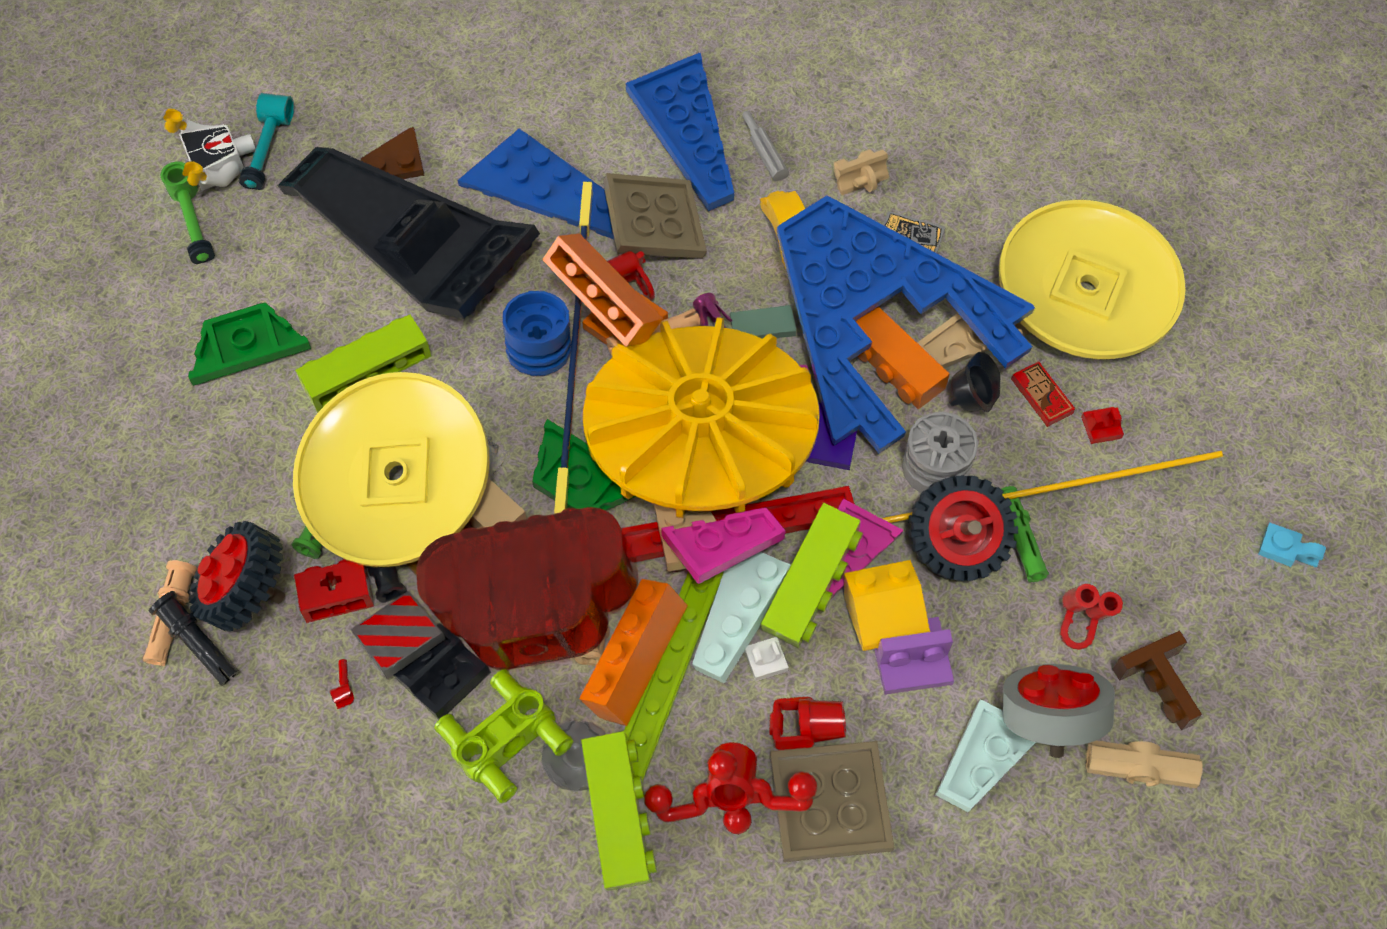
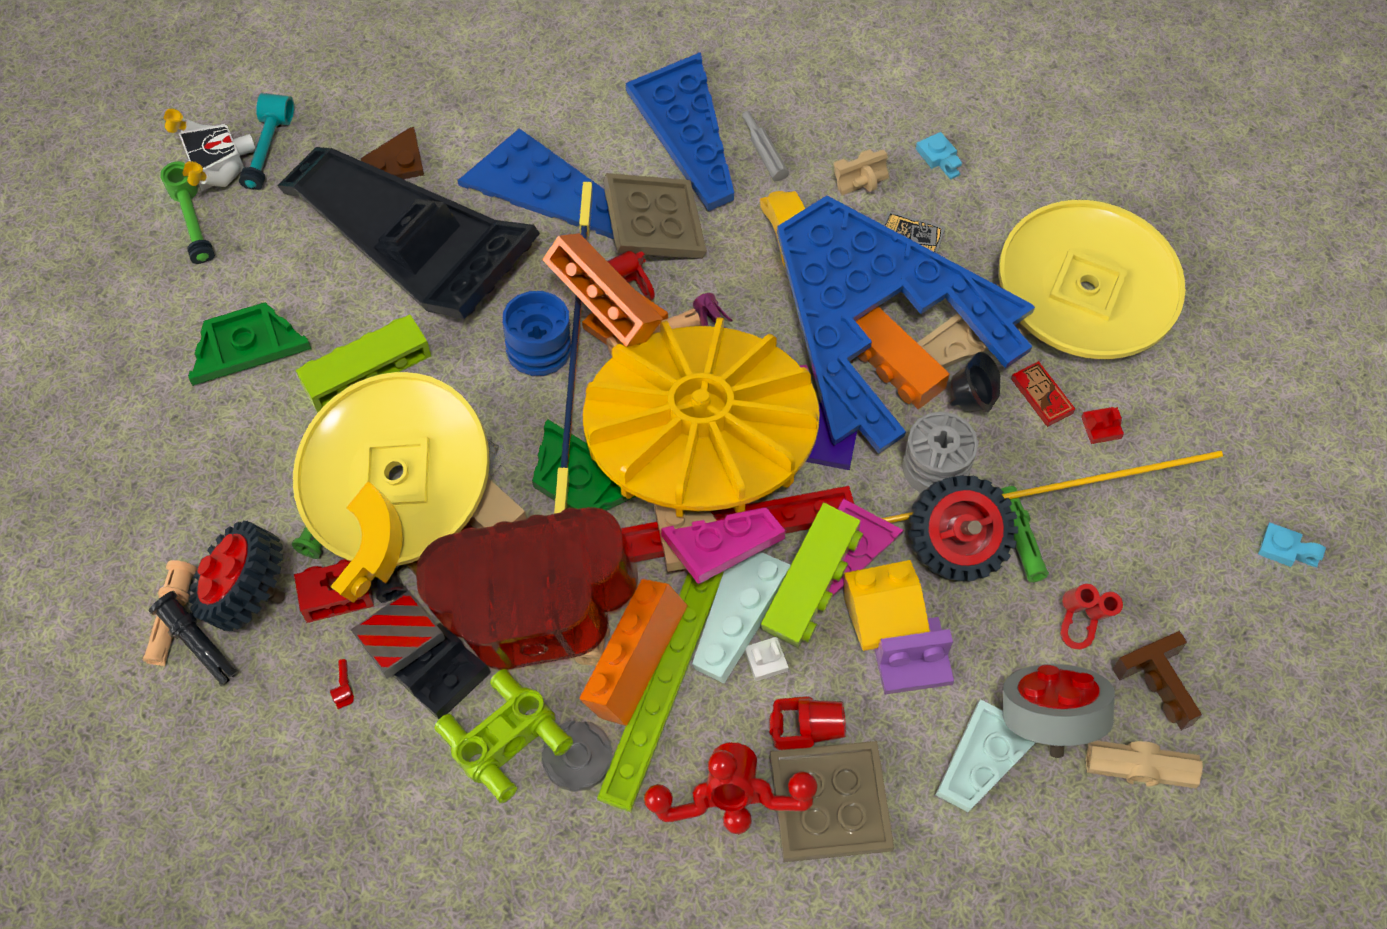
lime brick [581,731,657,891] -> none
sand green tile [730,305,796,339] -> none
none -> yellow arch [331,481,402,603]
none -> medium azure plate [916,132,962,180]

